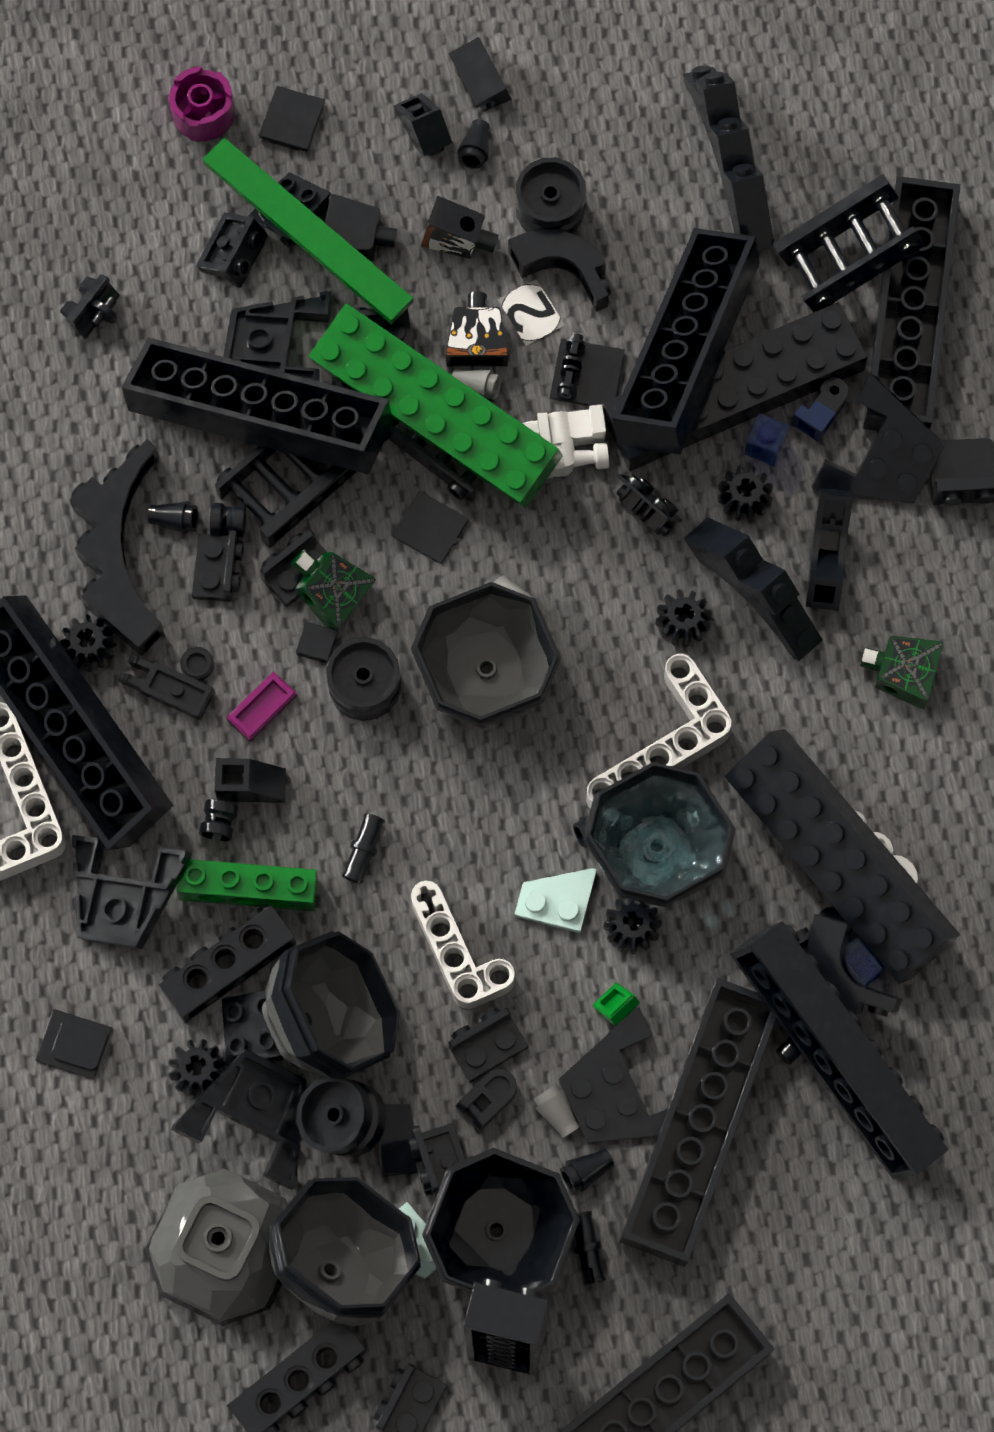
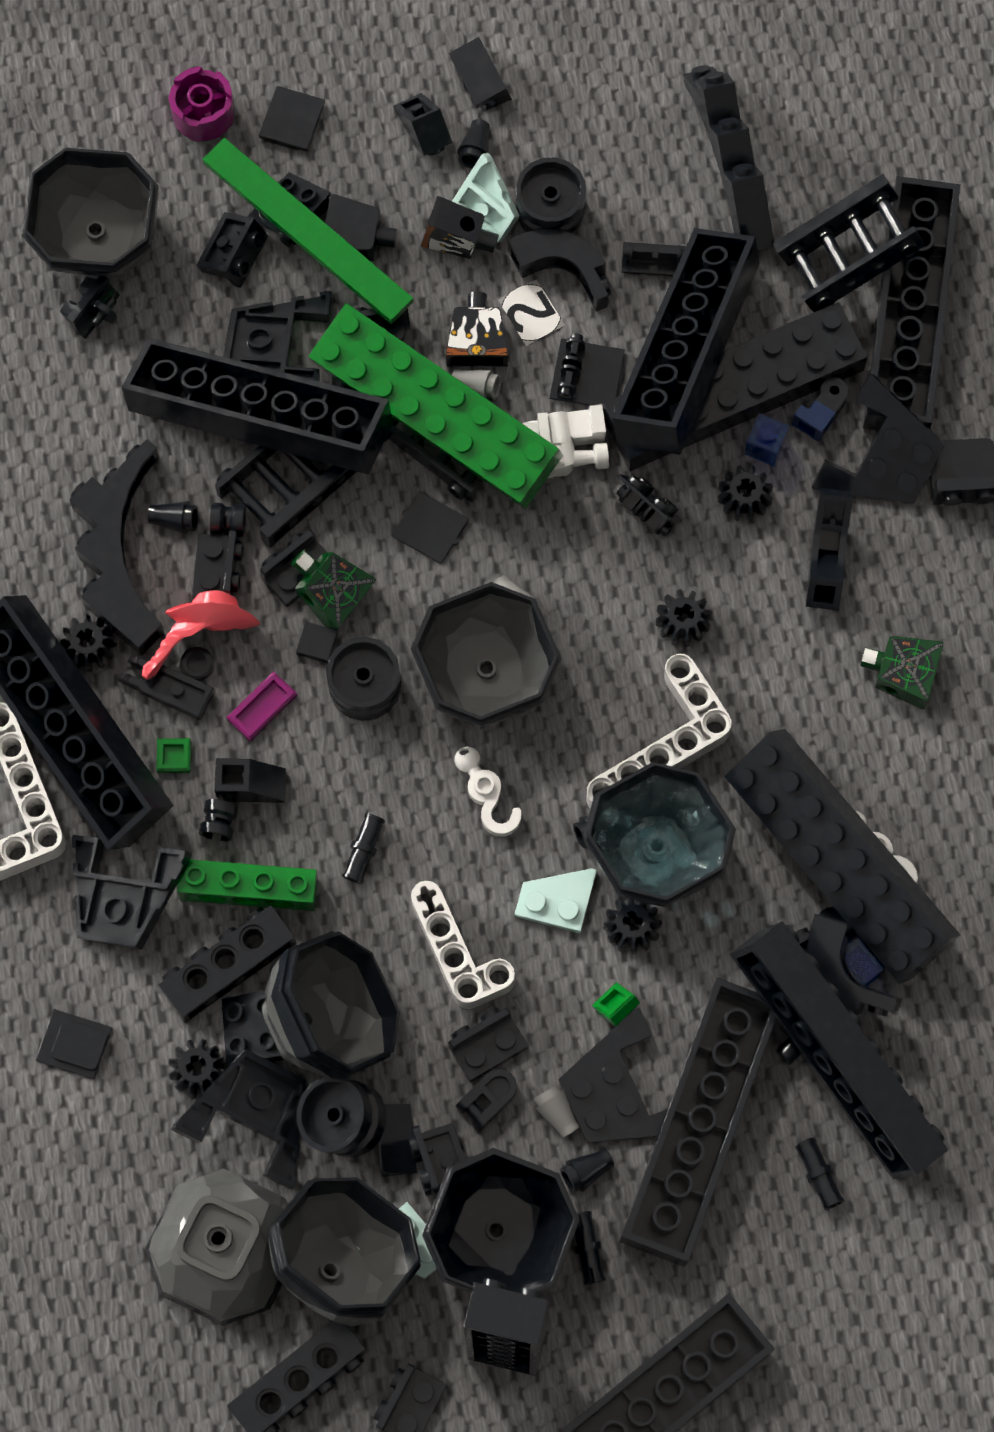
black arch [684,517,823,661] -> none
none -> dark grey rock [22,148,159,276]
none -> coral hat [142,590,260,680]
none -> green tile [156,738,191,773]
none -> light aqua wing [452,153,520,243]
none -> white piece [454,746,521,837]
none -> black hinge [621,242,686,276]
none -> black pin [795,1137,845,1210]

